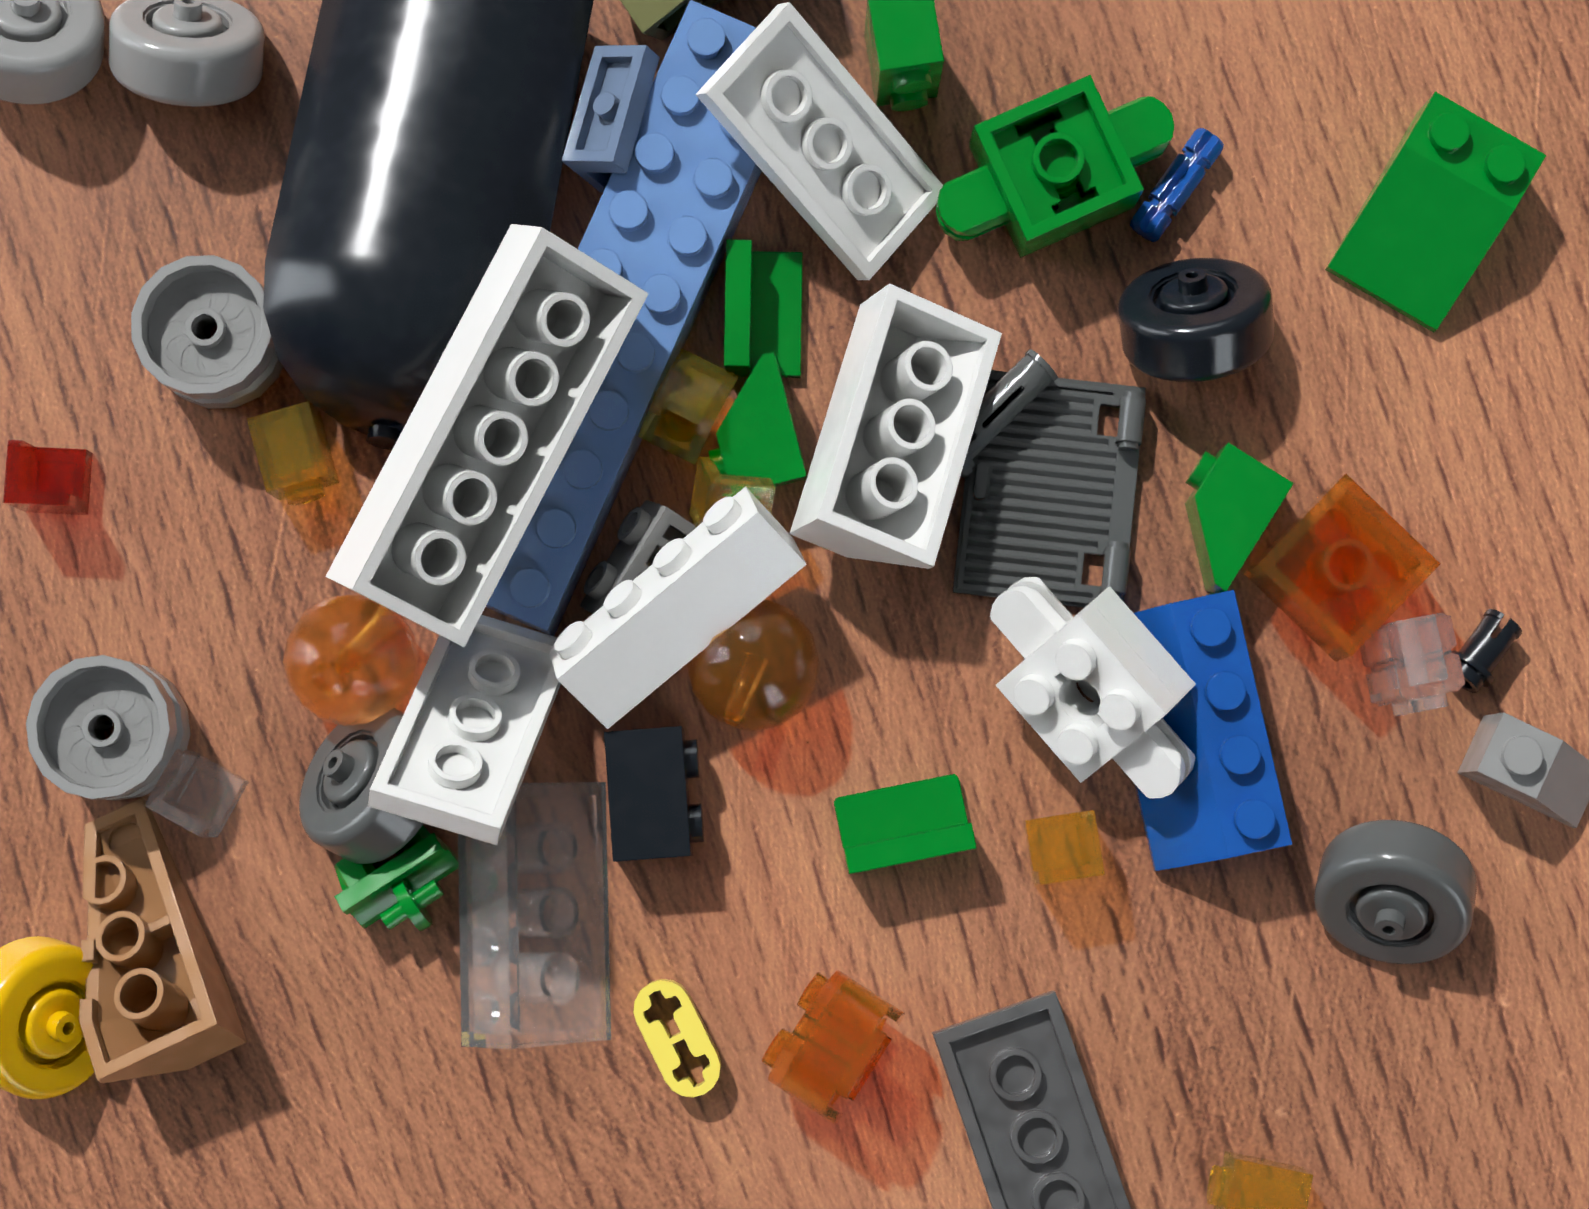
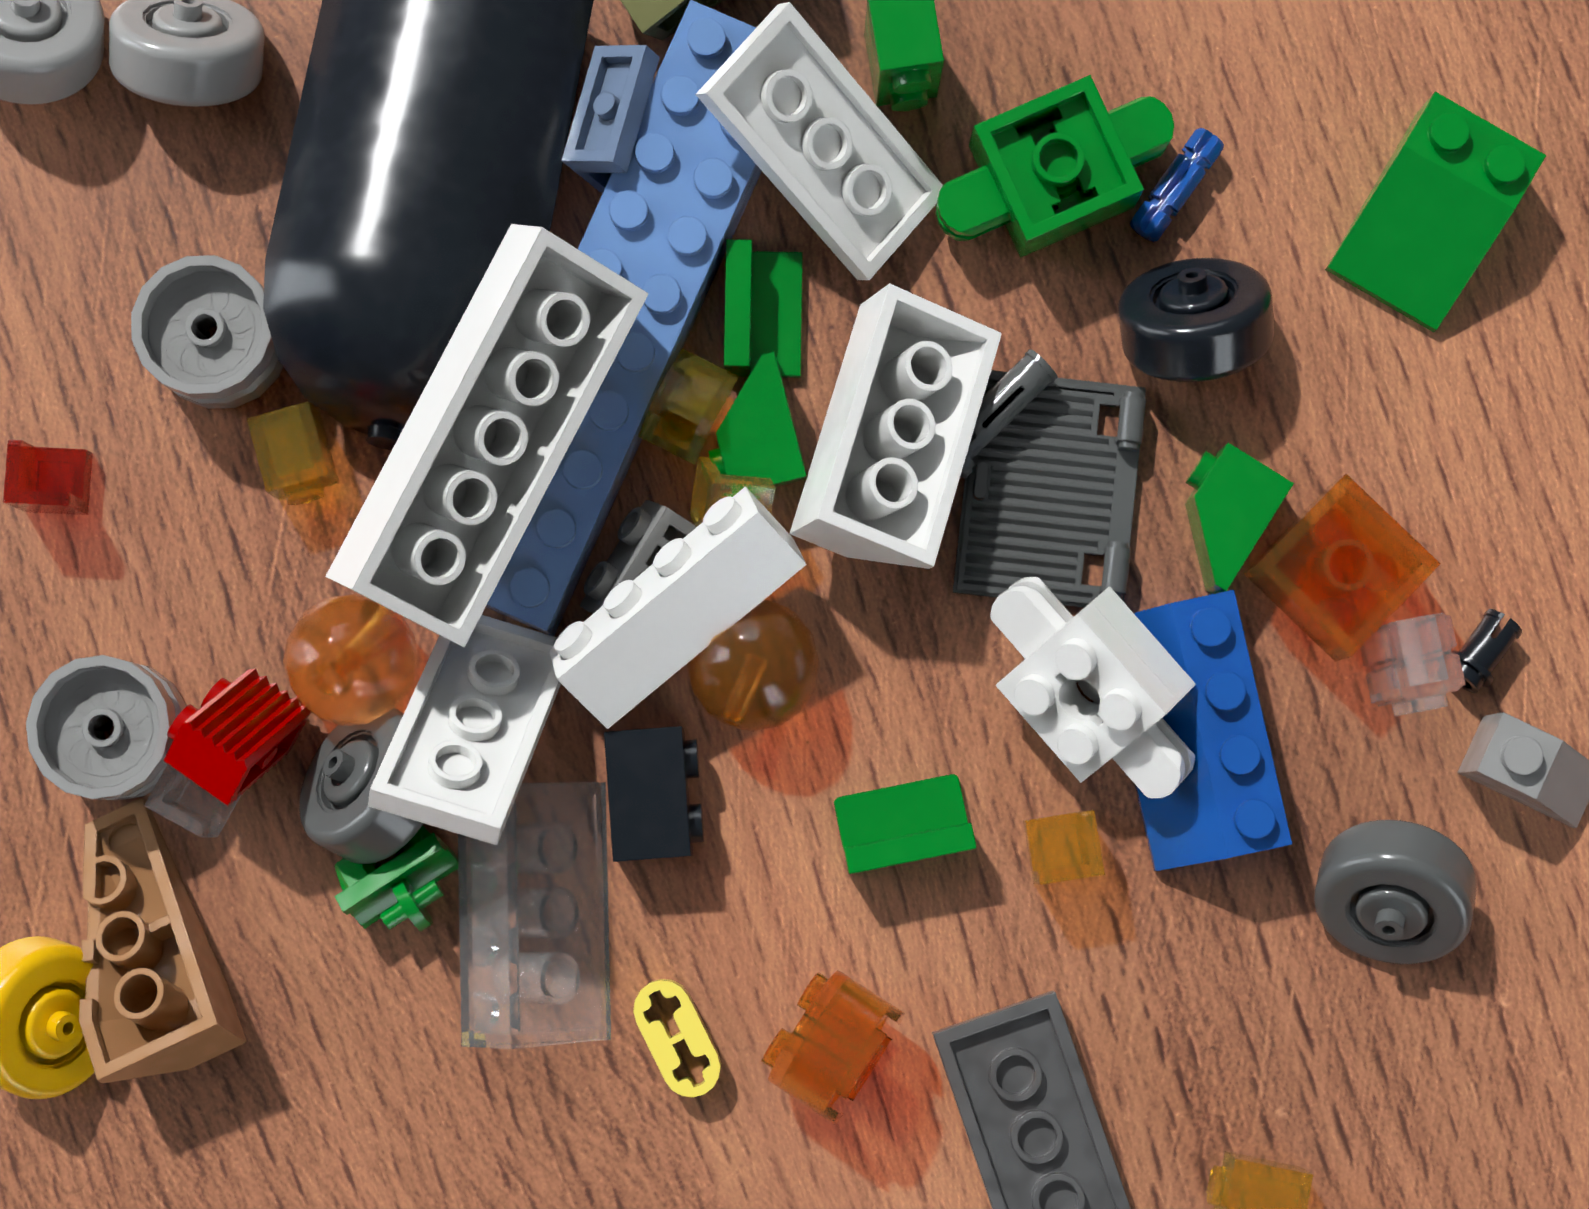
none -> red brick [163,668,311,807]

